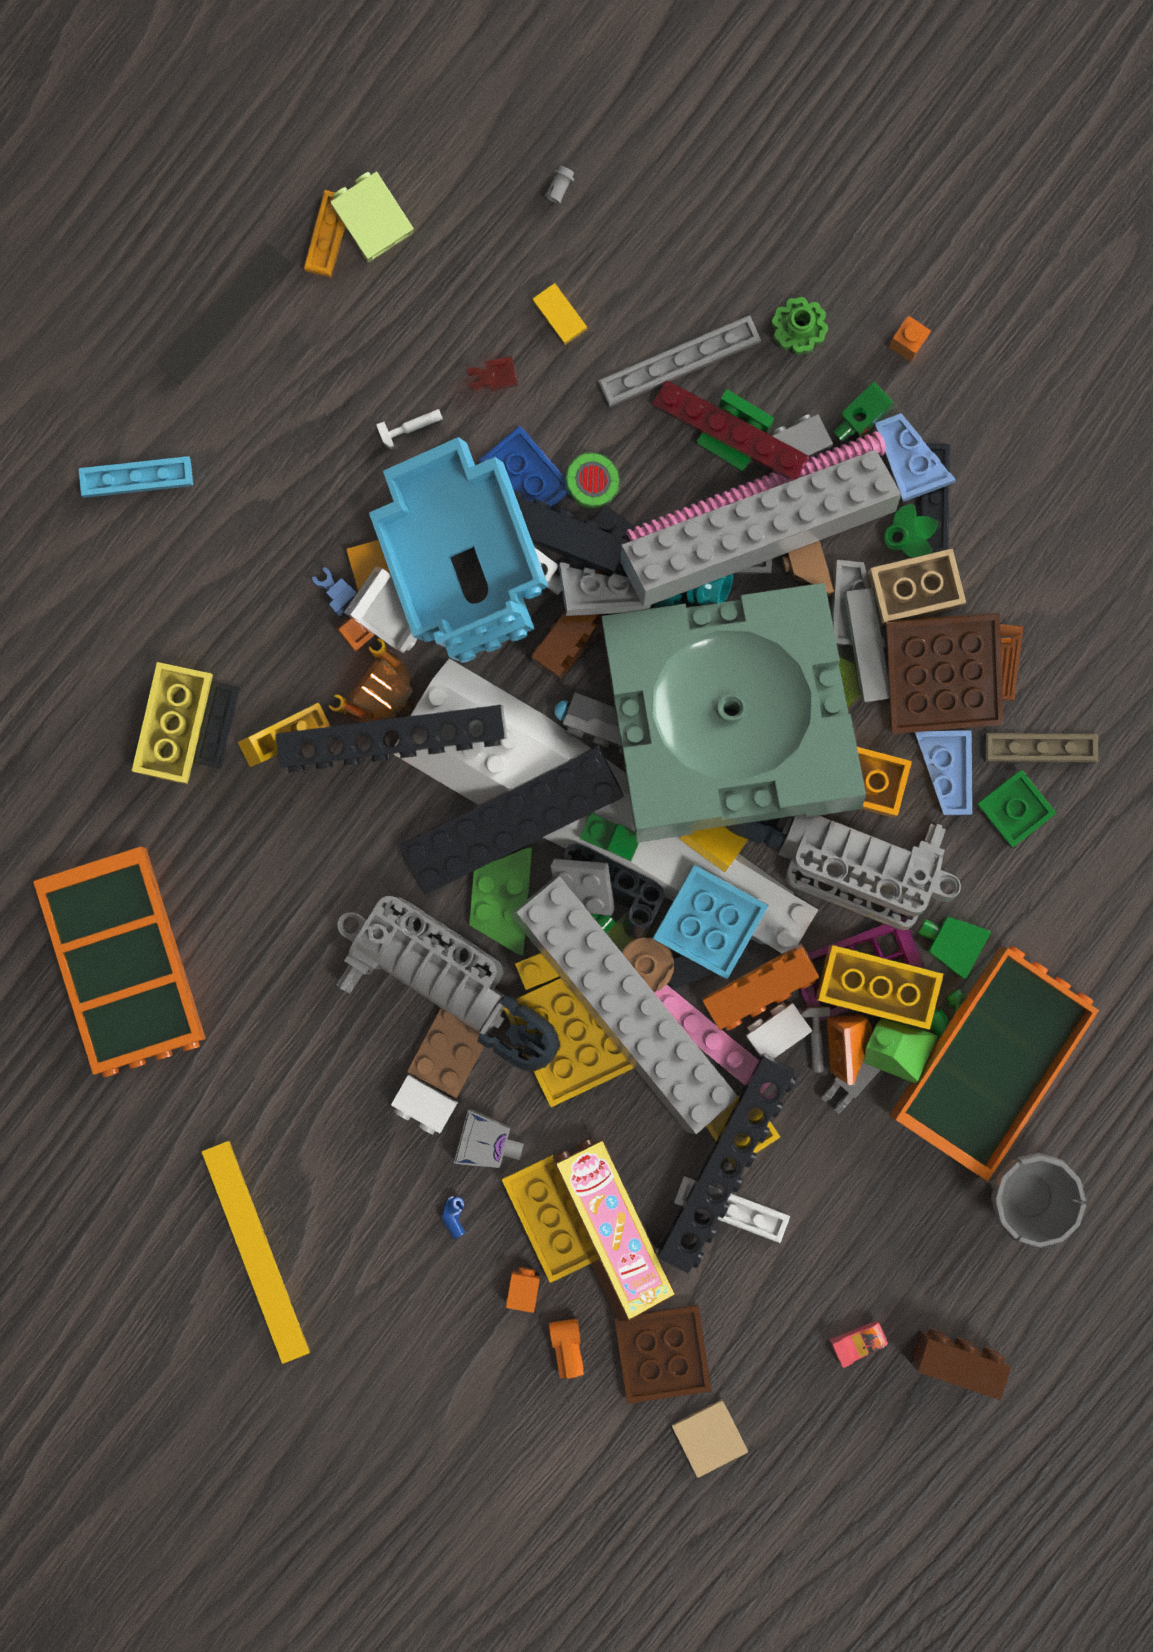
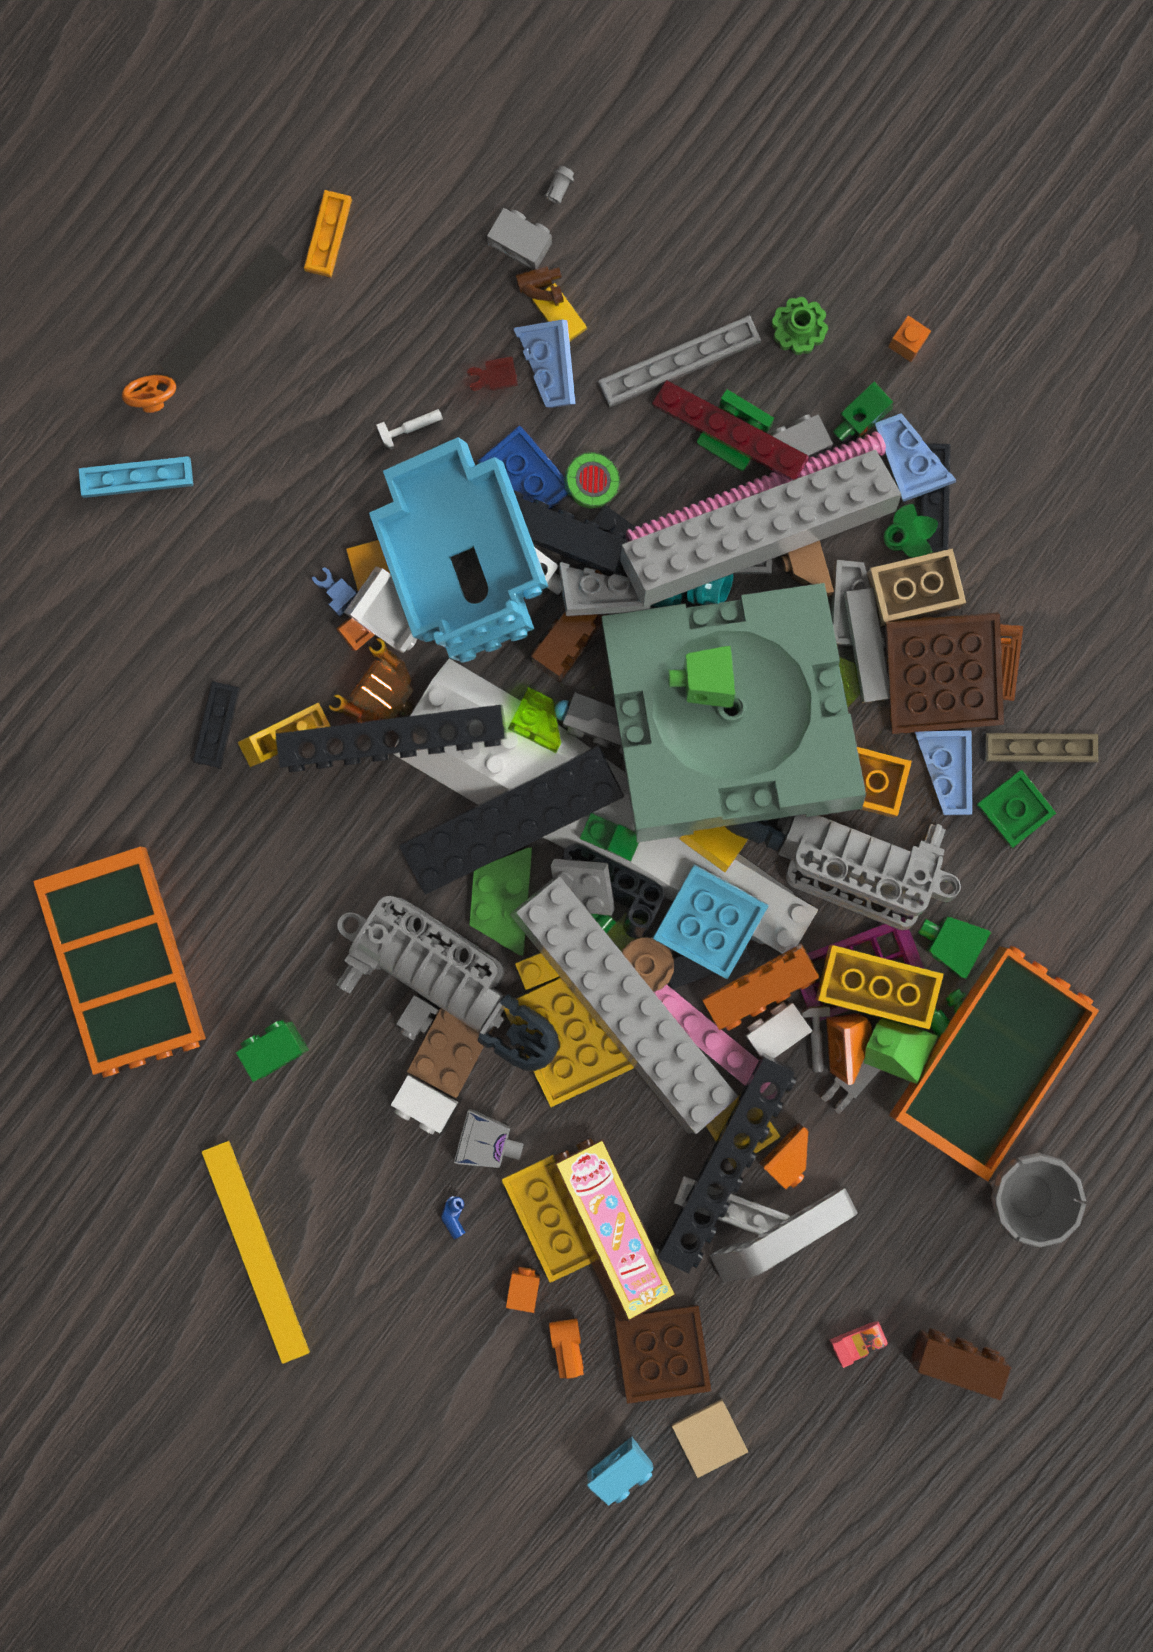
light yellow brick [132,662,213,784] -> none
yellowish green panel [330,171,414,263] -> none
none -> orange piece [121,375,176,413]
none -> green brick [236,1020,309,1082]
none -> light grey brick [397,995,440,1040]
none -> light grey brick [487,208,552,270]
none -> clear neon green wing [508,687,561,753]
none -> light blue wing [513,320,575,408]
none -> reddish brown plant [515,266,564,307]
none -> medium azure slope [587,1436,654,1506]
none -> bright green torso [668,646,735,707]
none -> beam [710,1187,858,1282]
none -> orange slope [760,1123,808,1189]

